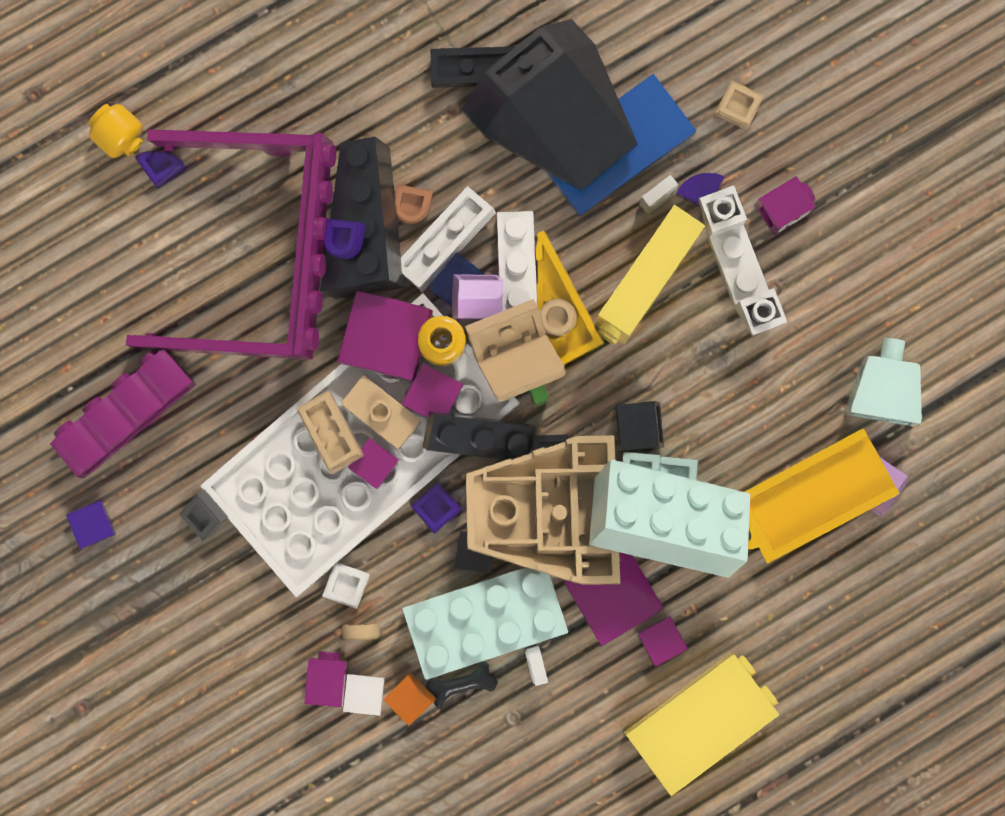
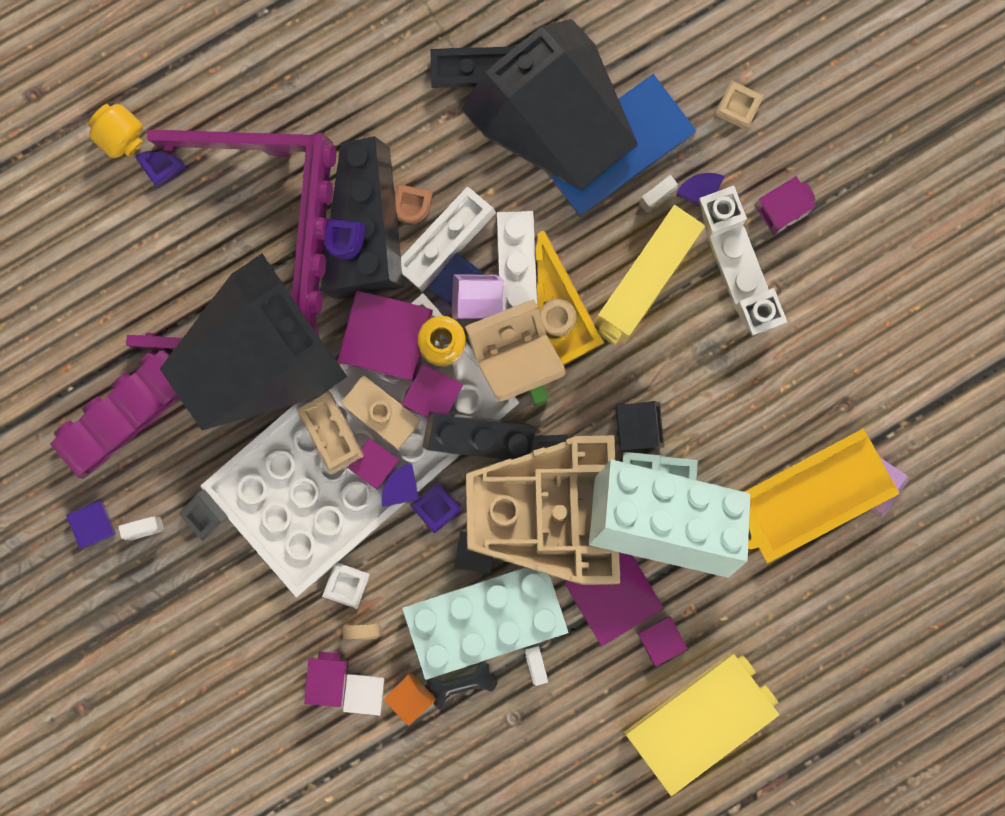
light aqua torso [845,338,922,427] -> none
none -> white tile [118,516,164,541]
none -> black wedge [160,253,348,431]
none -> dark purple tile [381,463,419,507]

